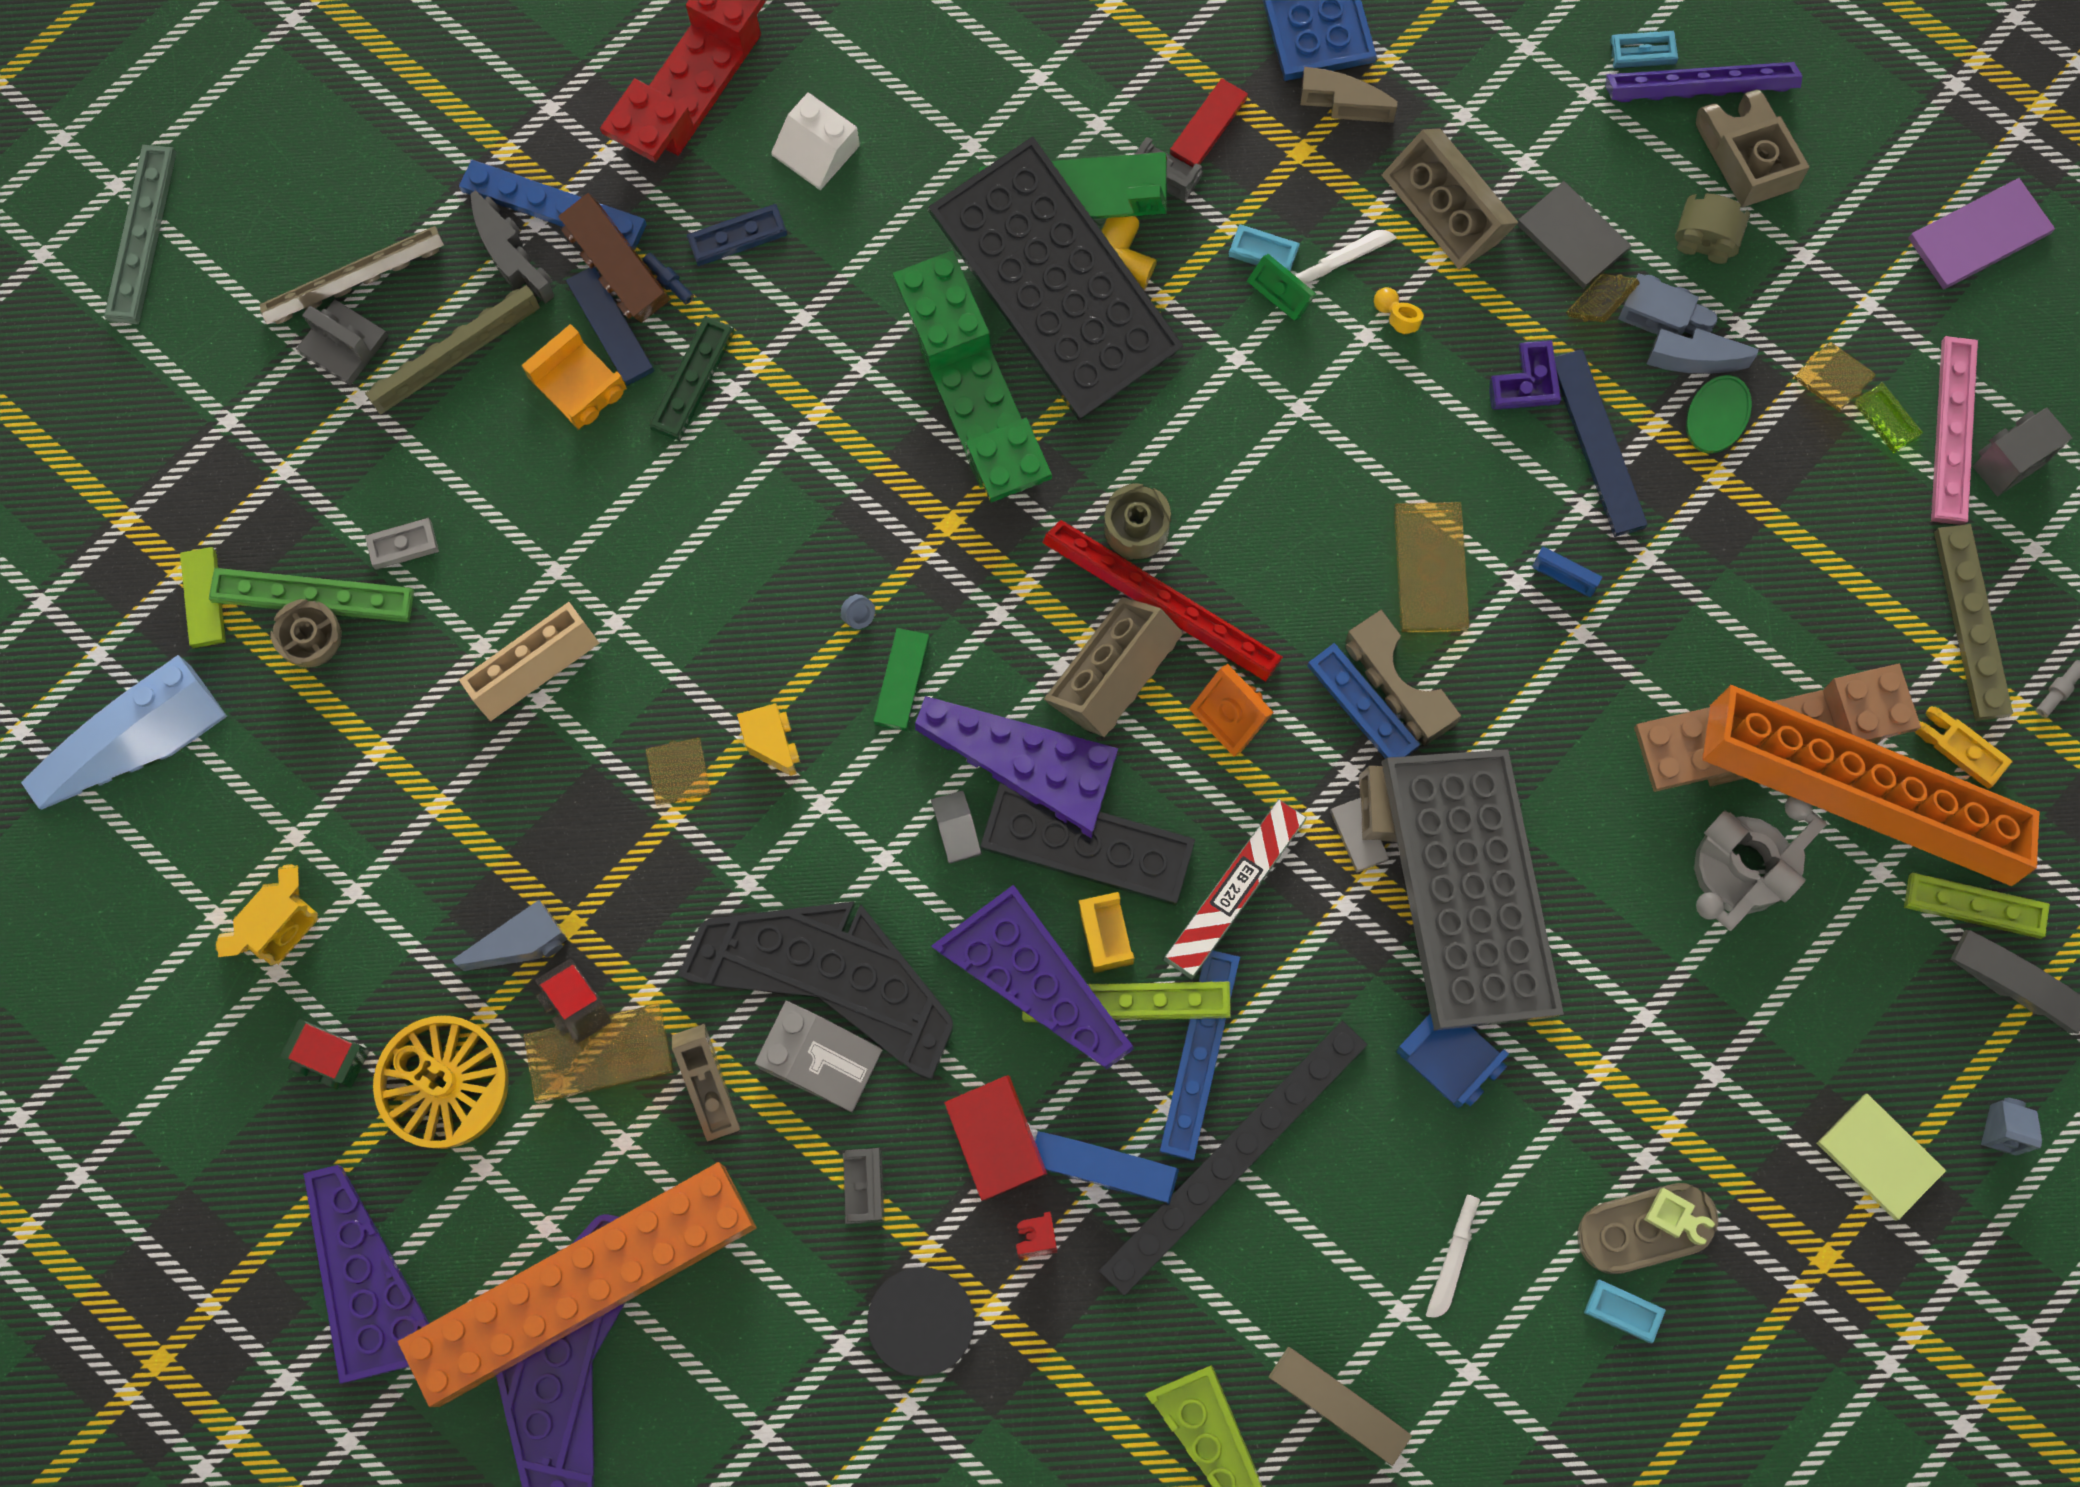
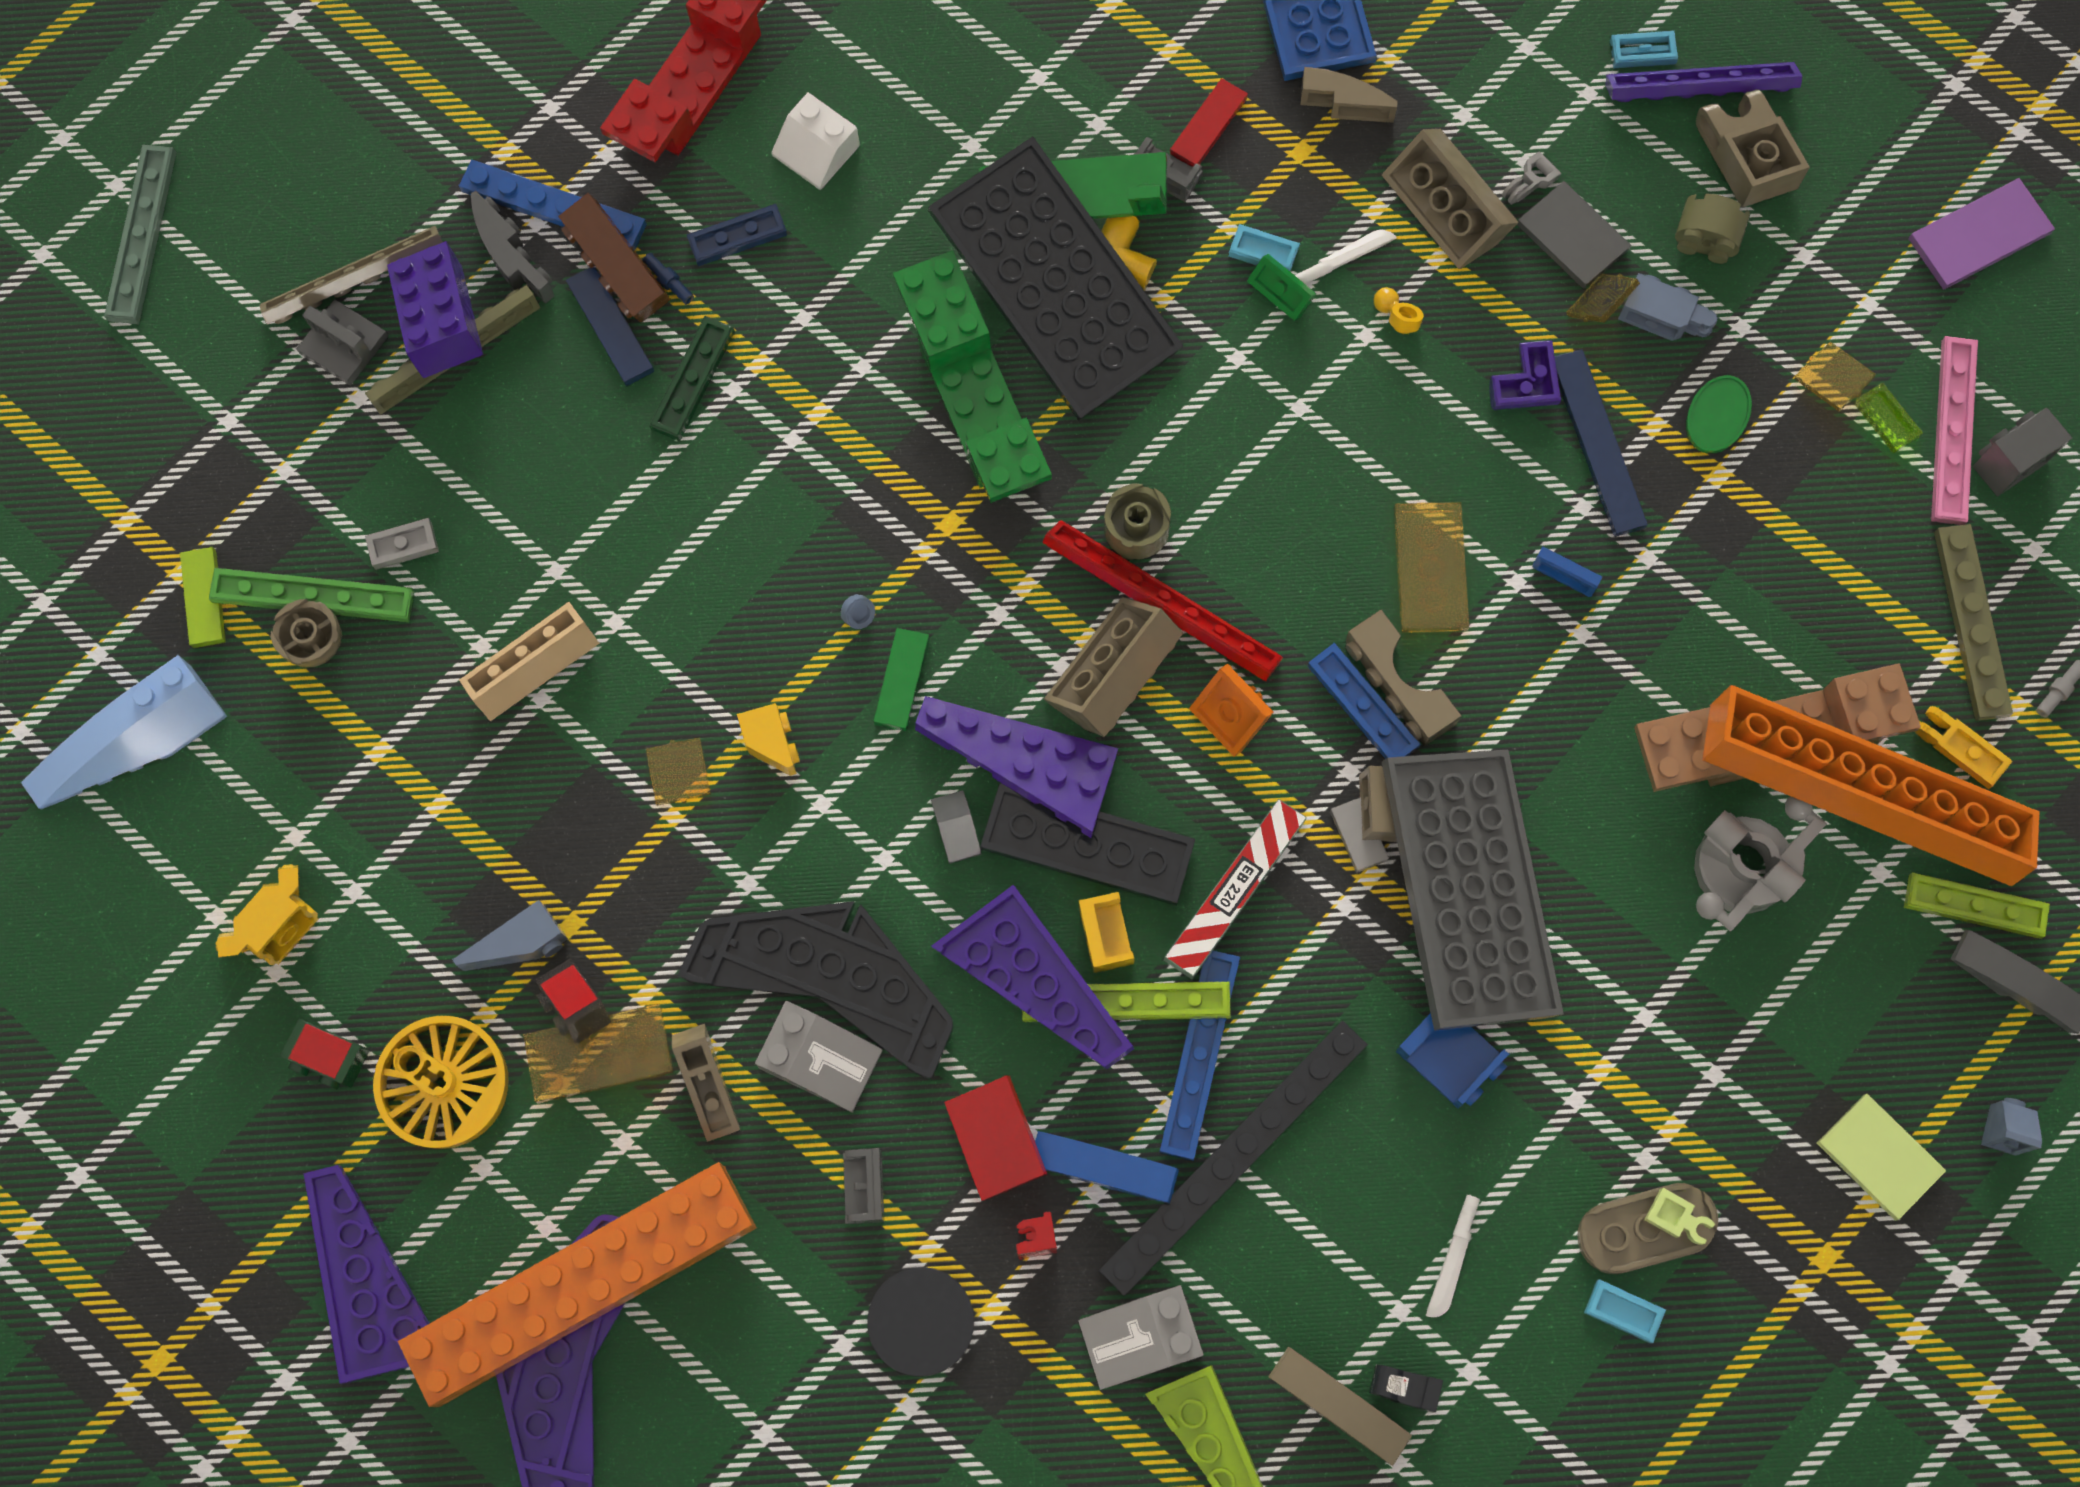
light orange panel [522,324,627,430] -> none
sand blue slope [1646,328,1759,374] -> none
none -> dark purple brick [387,241,483,379]
none -> light grey slope [1078,1285,1203,1390]
none -> black leg [1369,1364,1443,1413]
none -> light grey piece [1502,151,1562,205]

